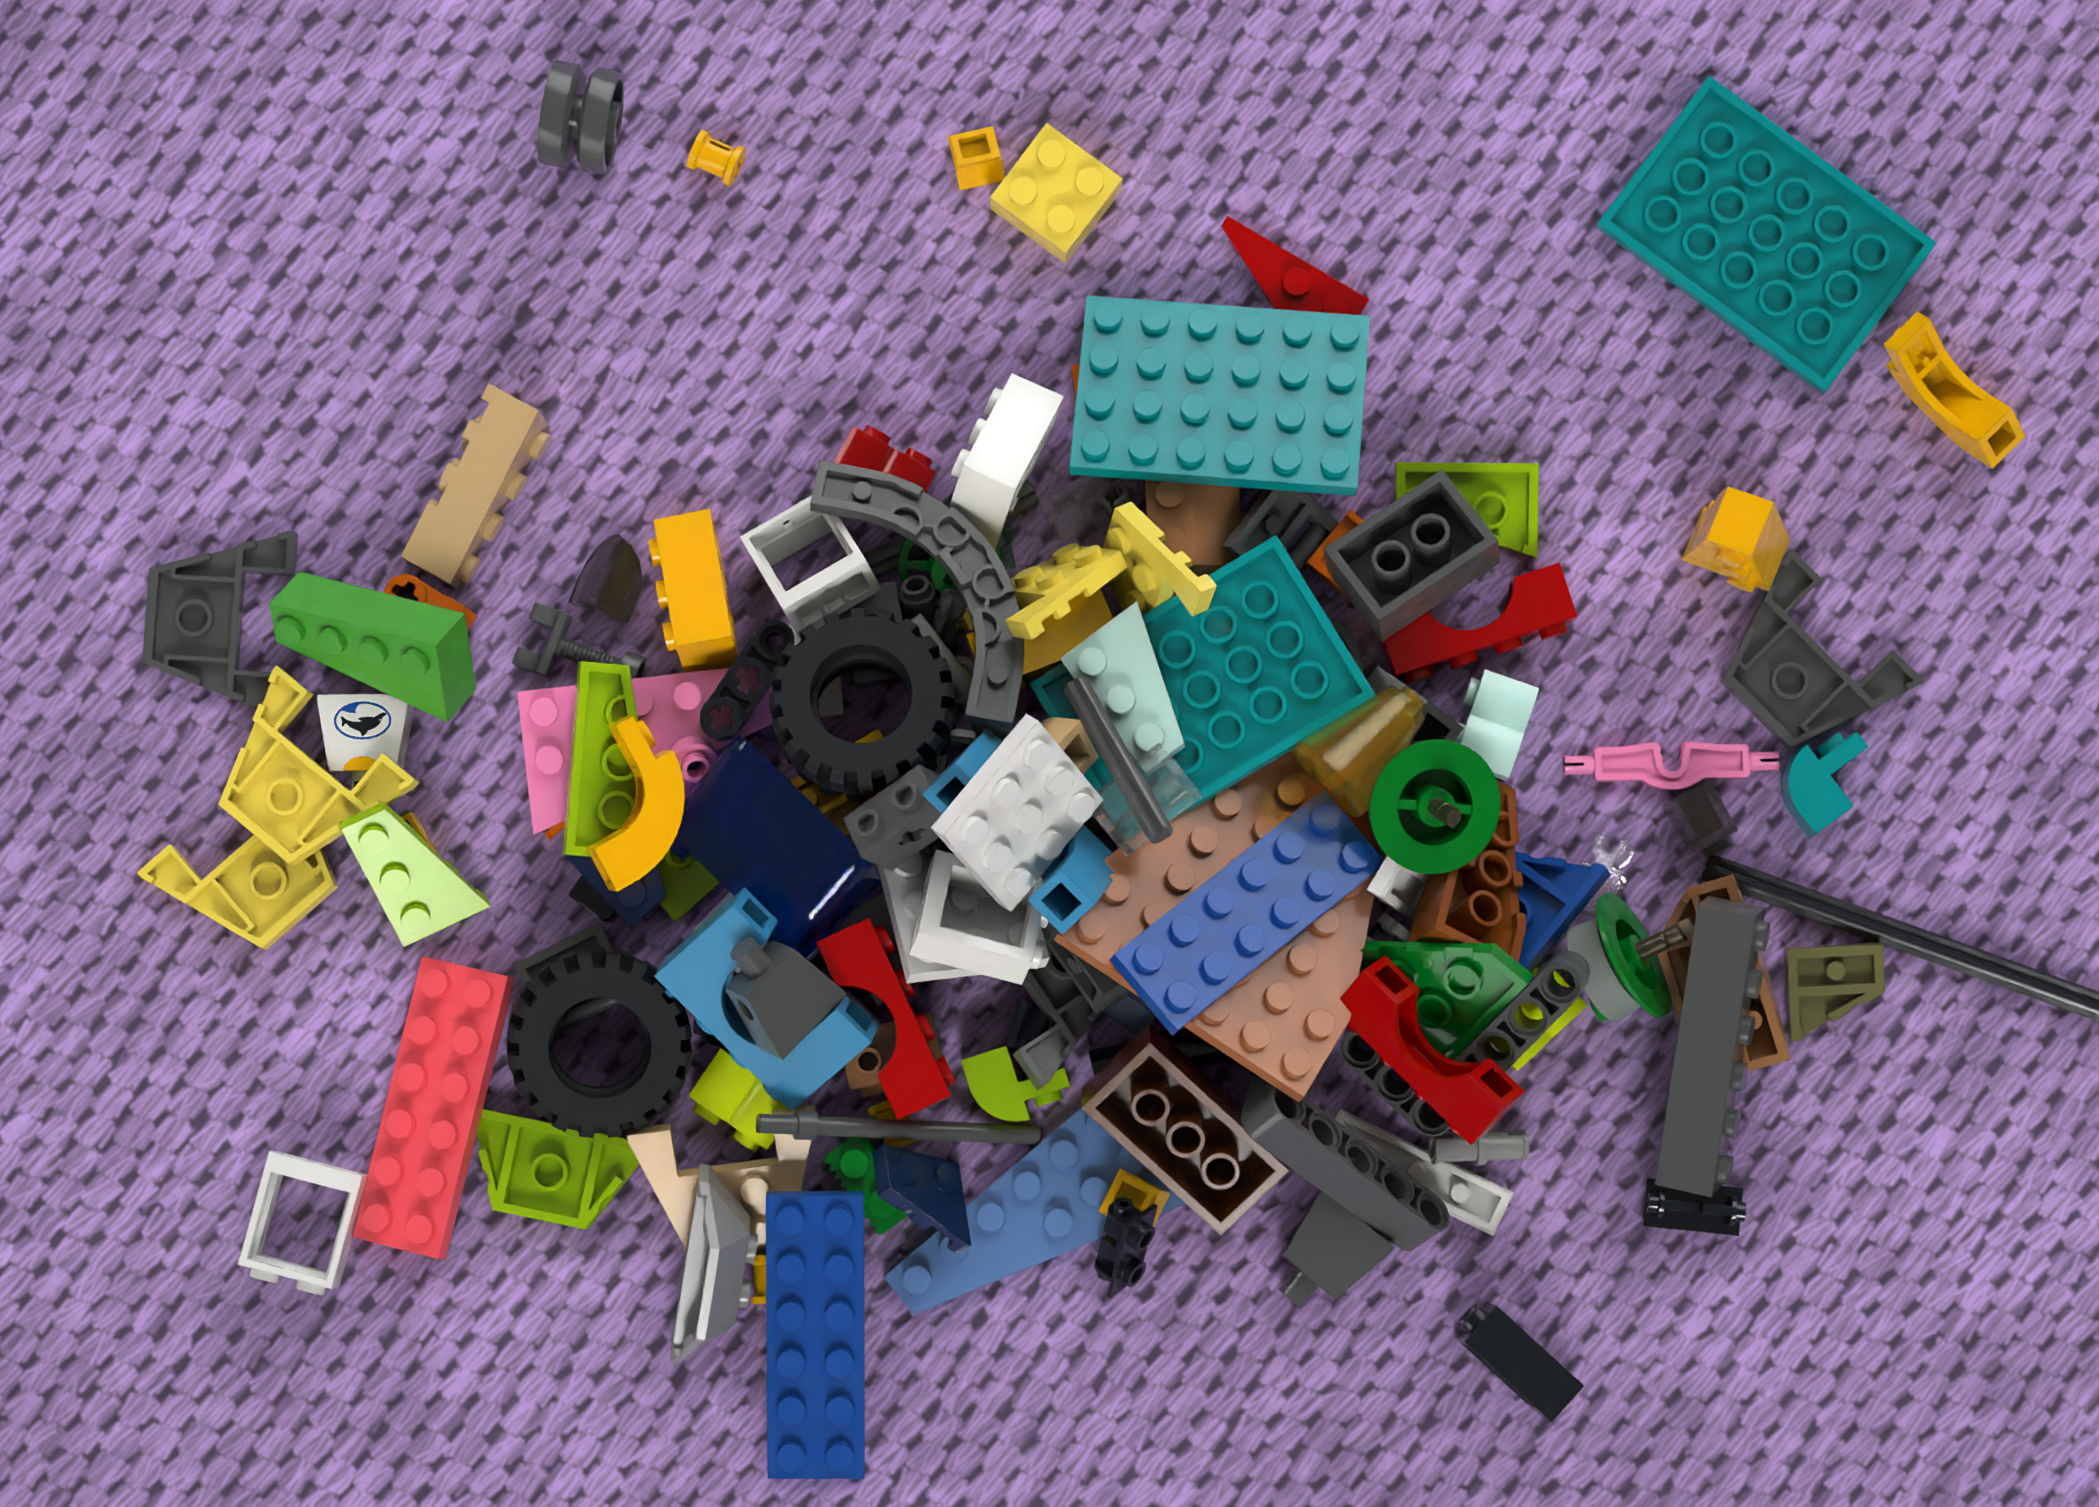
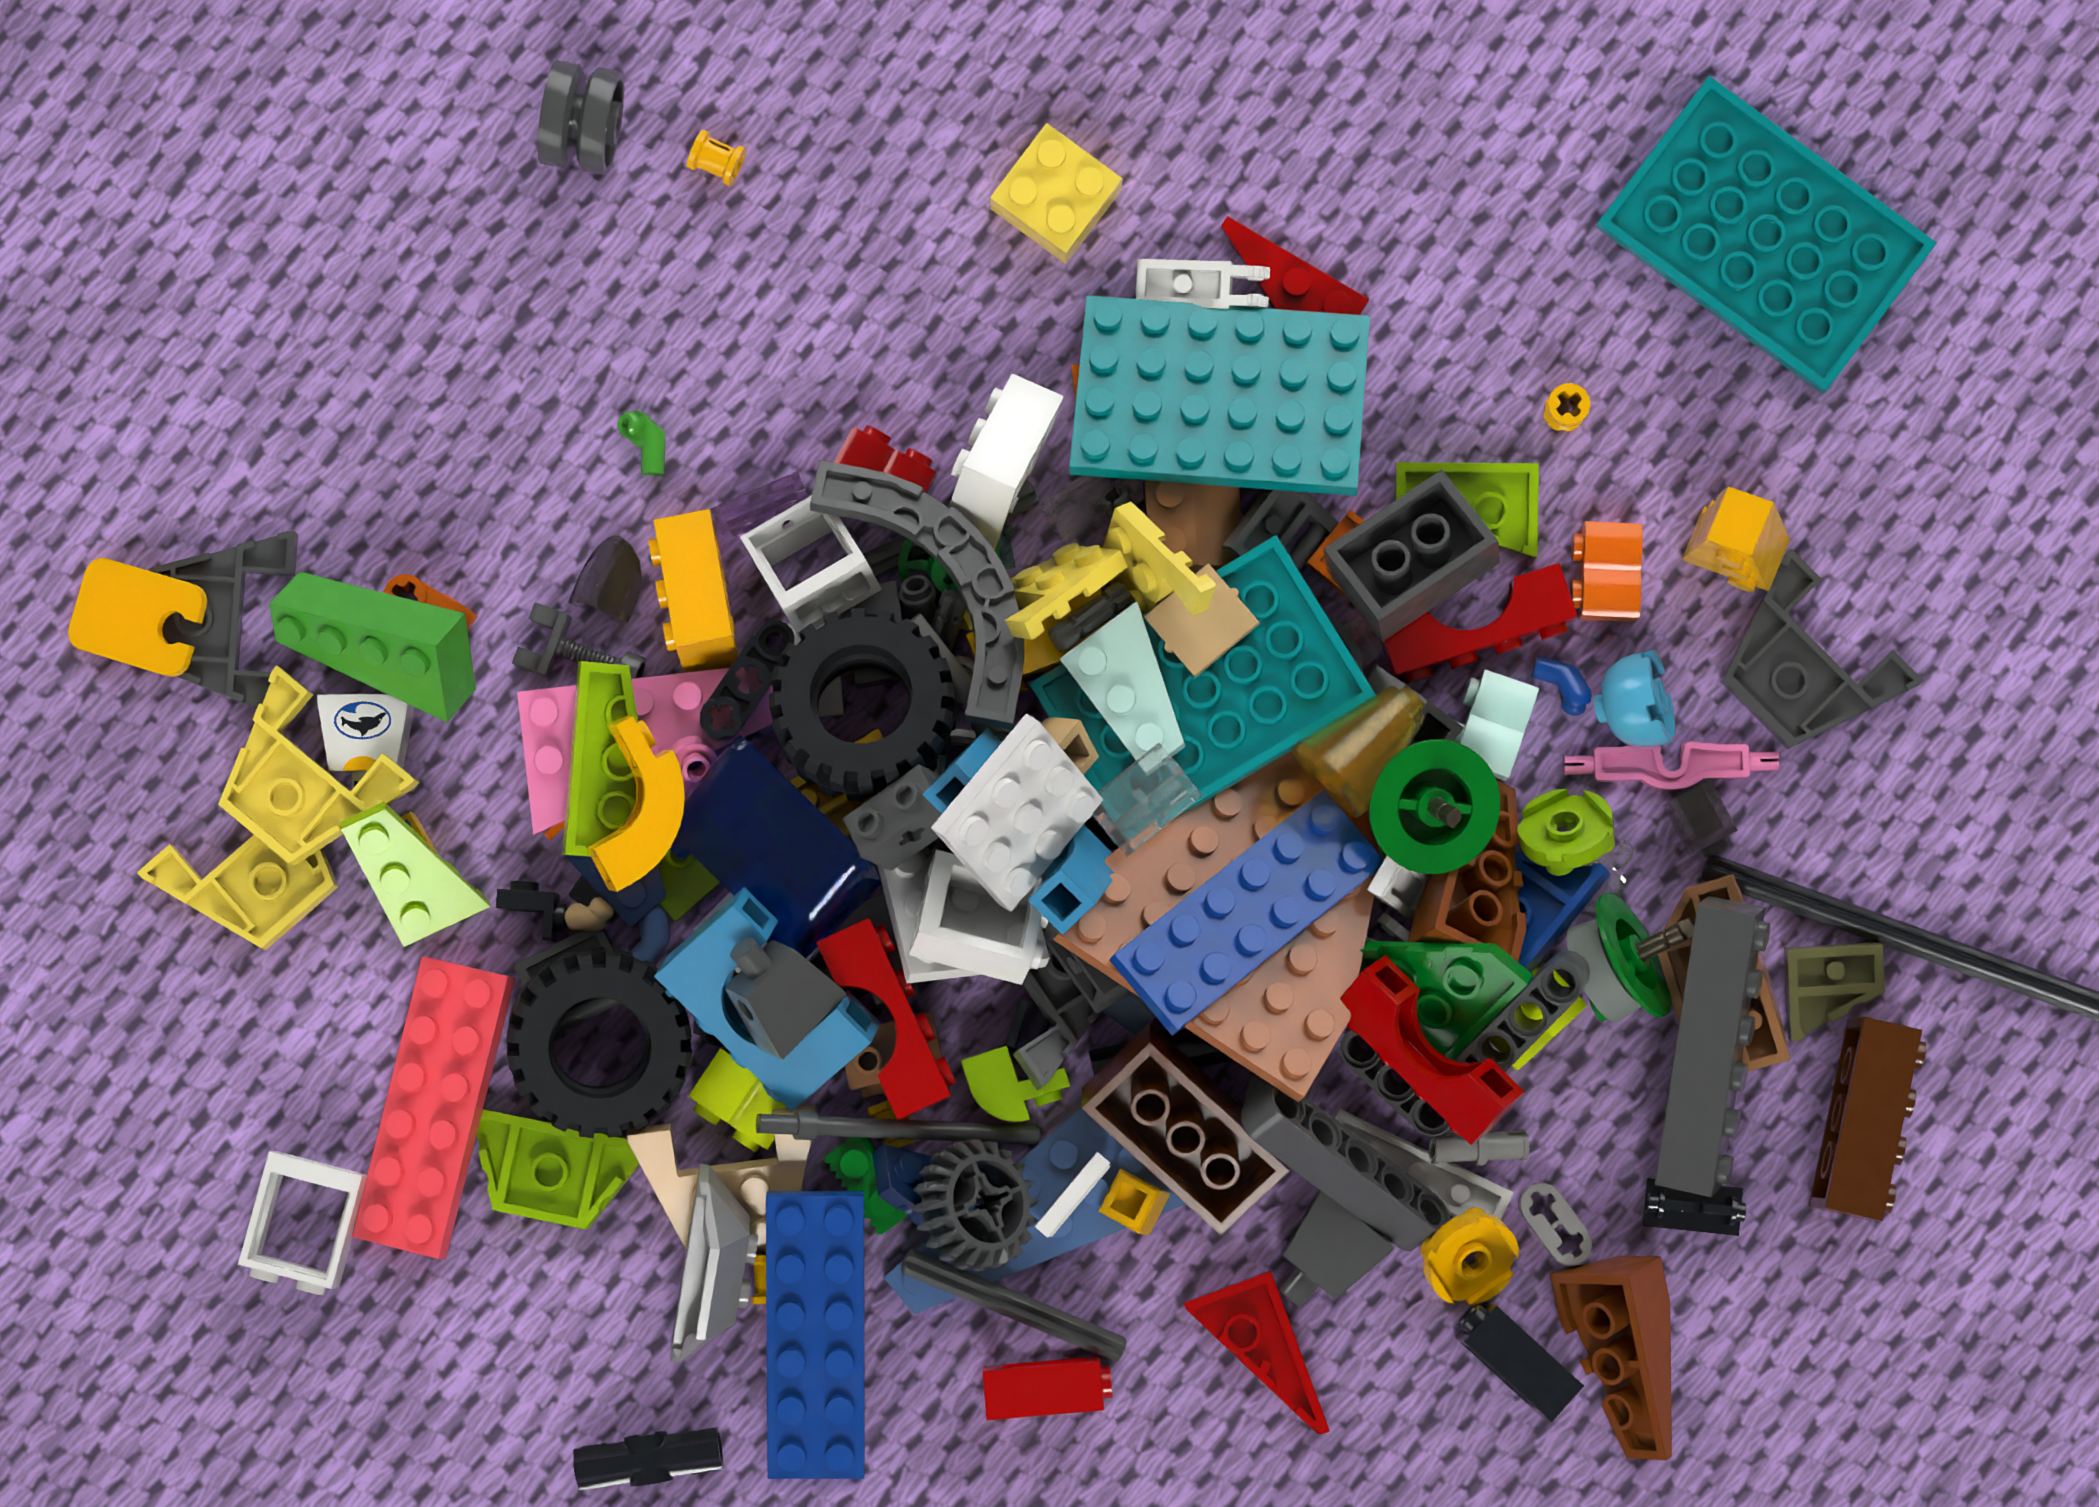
tan wedge [401,383,551,590] -> none
yellow slope [947,126,1005,190] -> none
dark grey axle [1064,677,1173,844] -> none
black hinge [1094,1197,1158,1298] -> none
teal brick [1781,732,1868,837] -> none
yellow arch [1884,311,2026,469] -> none
none -> yellow piece [68,558,207,677]
none -> black bracket [496,881,567,942]
none -> tan arm [564,897,614,934]
none -> black piece [573,1427,724,1491]
none -> bright green arm [617,411,666,476]
none -> medium blue arm [630,904,670,964]
none -> clear purple plate [710,471,808,537]
none -> dark grey axle [901,1249,1127,1362]
none -> dark grey gear [912,1139,1039,1272]
none -> red window [982,1356,1113,1421]
none -> white tile [1035,1152,1111,1238]
none -> dark grey axle [1048,582,1133,651]
none -> white hinge [1136,259,1270,309]
none -> tan piece [1144,563,1260,678]
none -> red wing [1183,1271,1330,1434]
none -> yellow plate [1420,1207,1519,1305]
none -> lime plate [1517,789,1615,876]
none -> light grey beam [1519,1183,1592,1266]
none -> blue arm [1531,655,1592,716]
none -> yellow bush [1543,383,1591,432]
none -> dark orange wedge [1550,1255,1672,1461]
none -> orange brick [1570,521,1643,623]
none -> medium azure cylinder [1594,649,1676,747]
none -> reddish brown brick [1808,1017,1926,1221]

